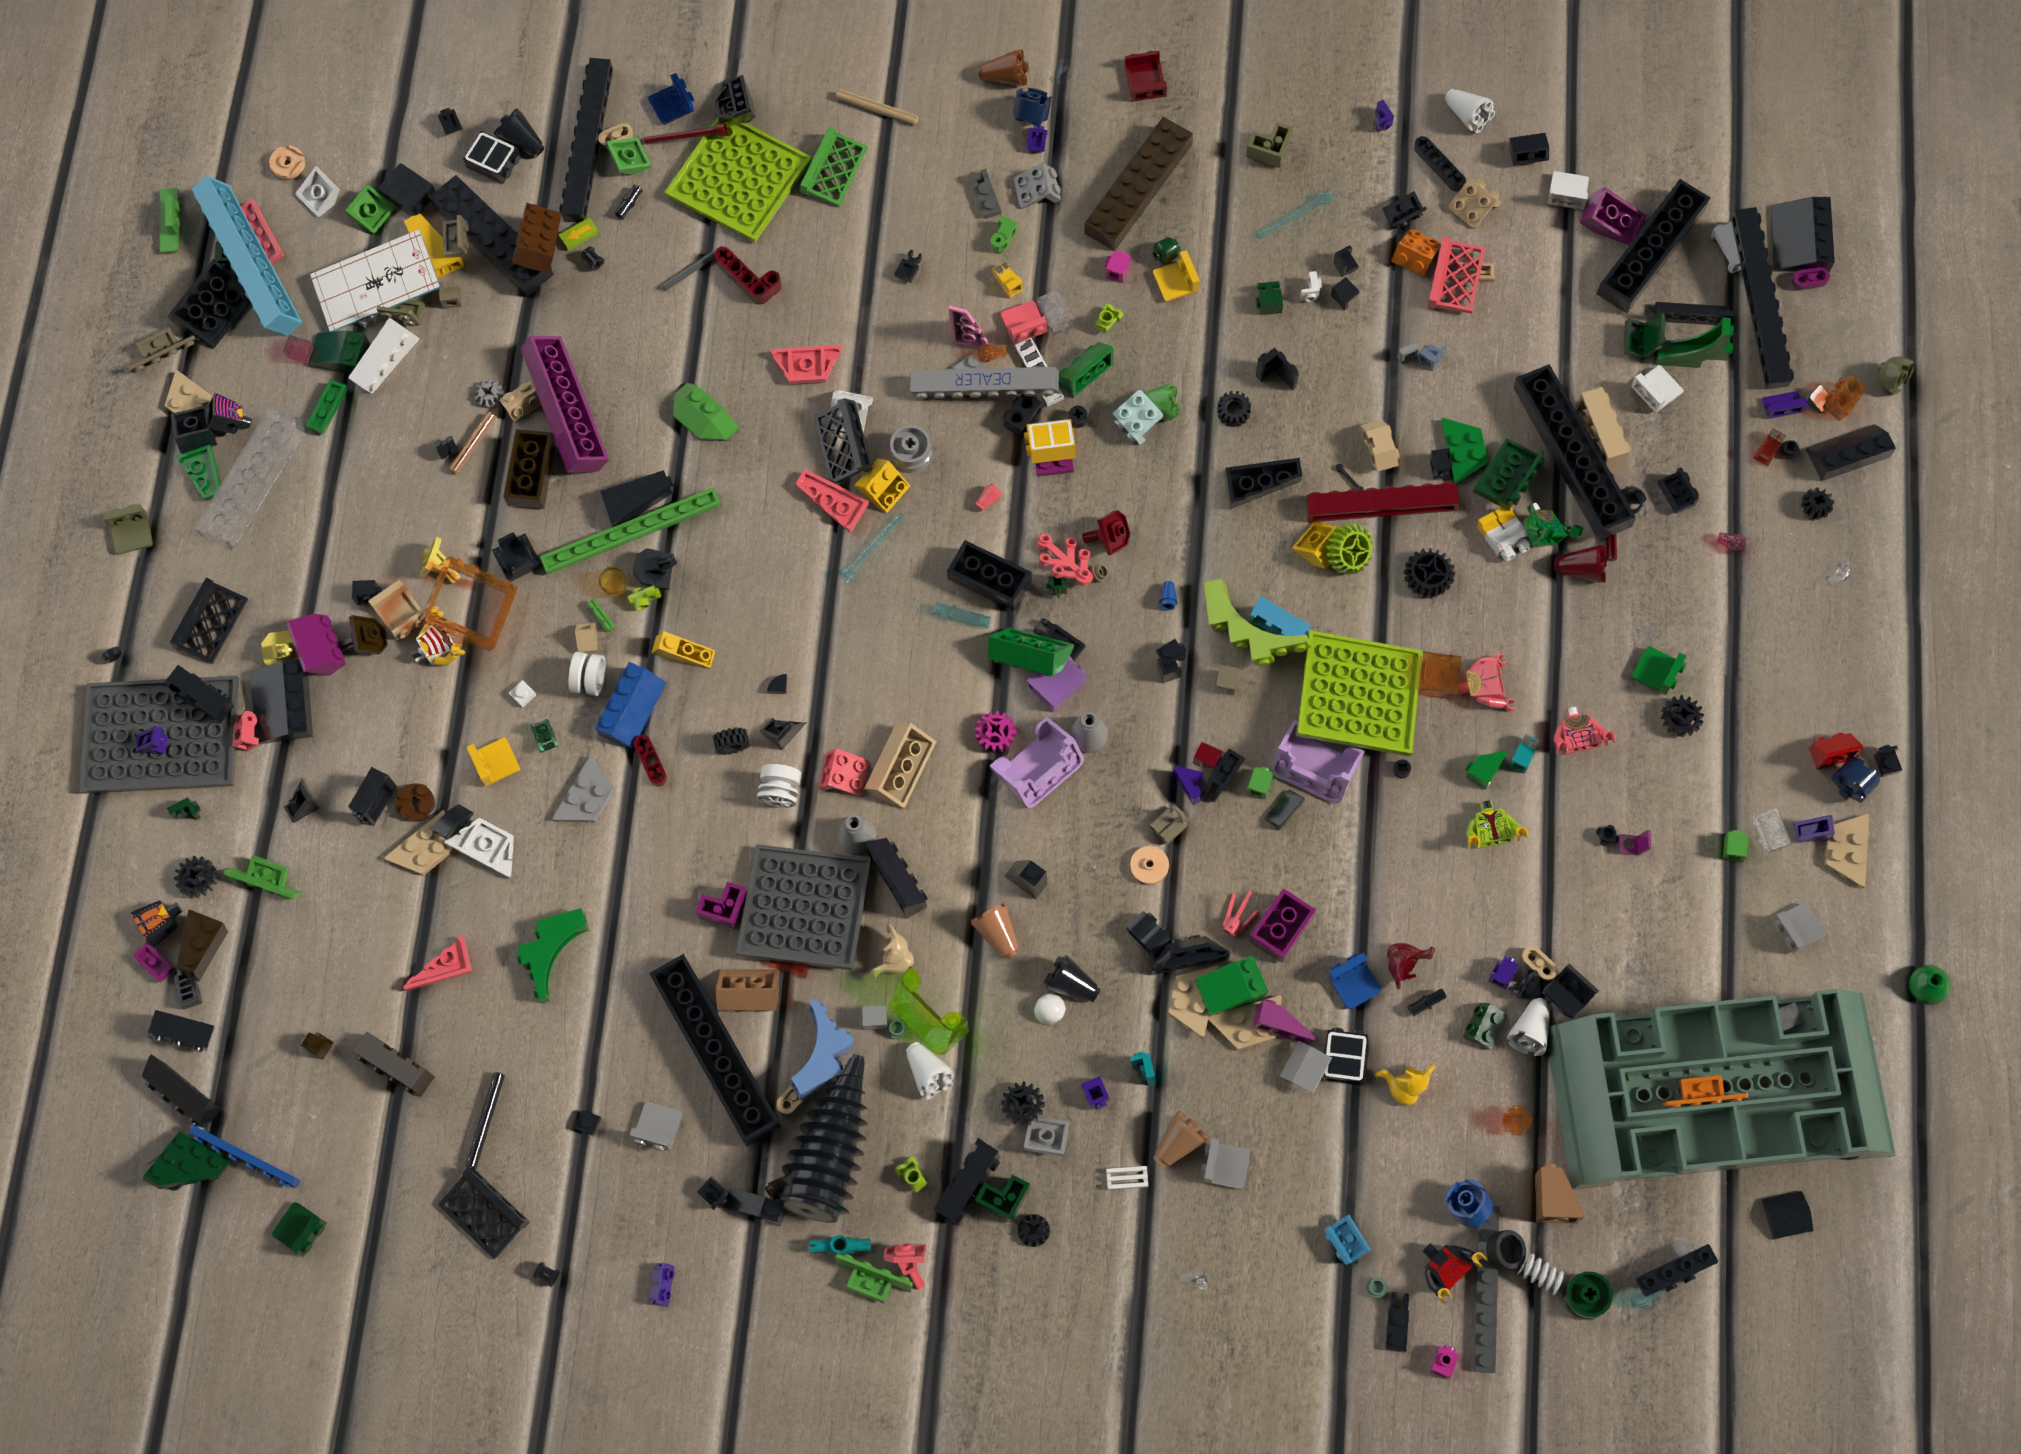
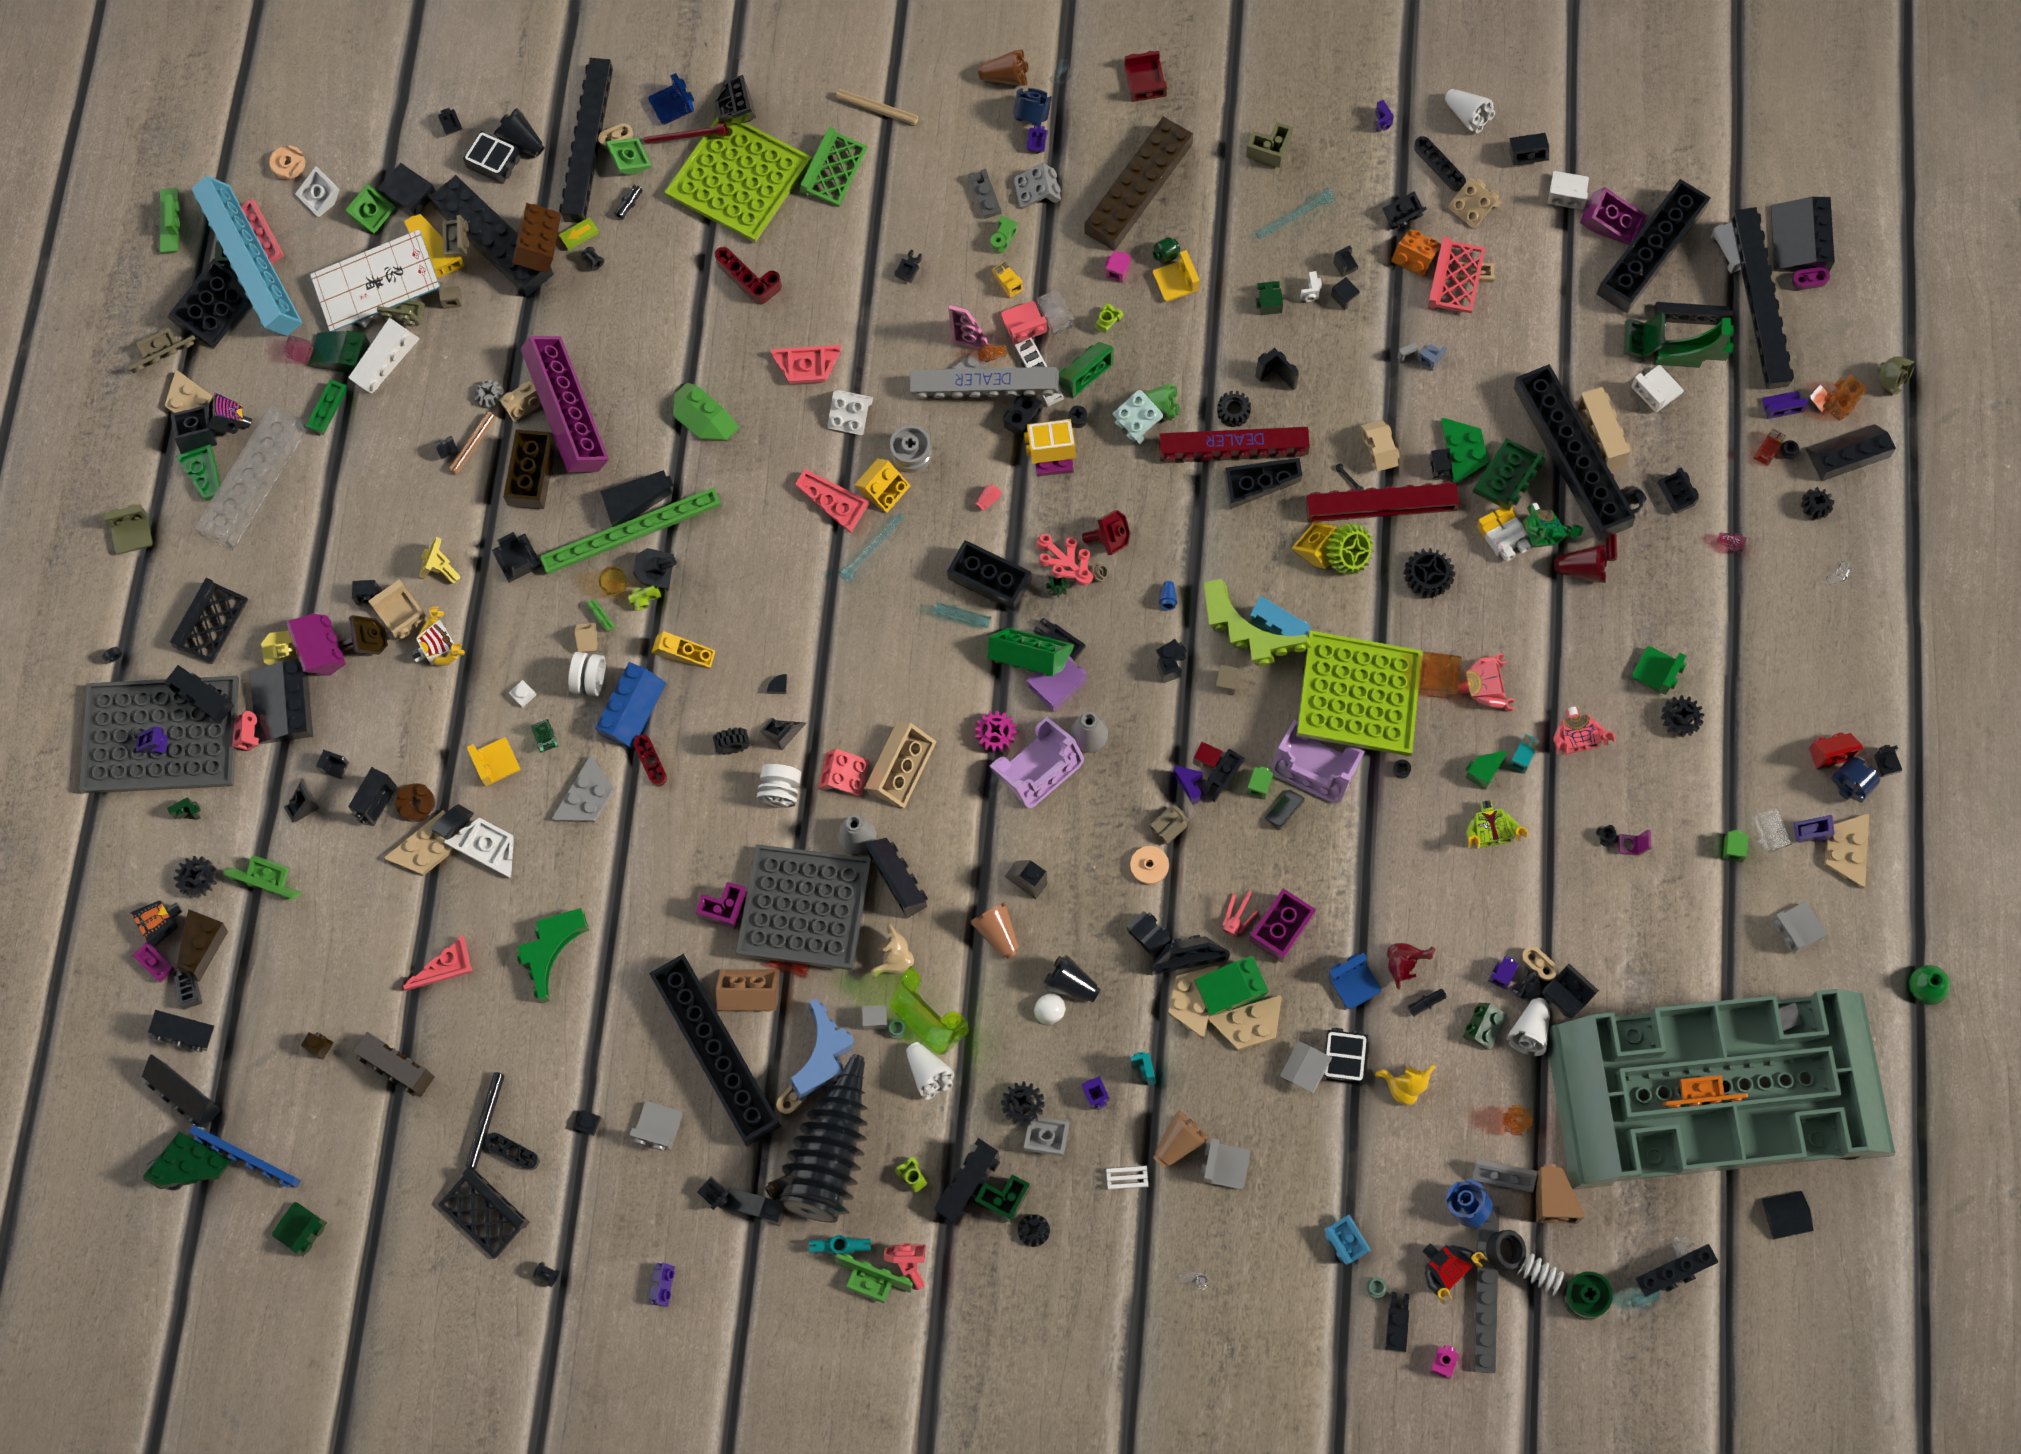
clear orange window [420,556,518,651] -> none
dark grey bar [662,246,722,291] -> none
black fence [814,398,872,484] -> none
magenta slope [1252,1000,1315,1045] -> none
none -> black panel [316,749,349,779]
none -> black beam [485,1133,540,1171]
none -> dark red brick [1159,427,1310,463]
none -> light grey plate [1472,1159,1537,1192]

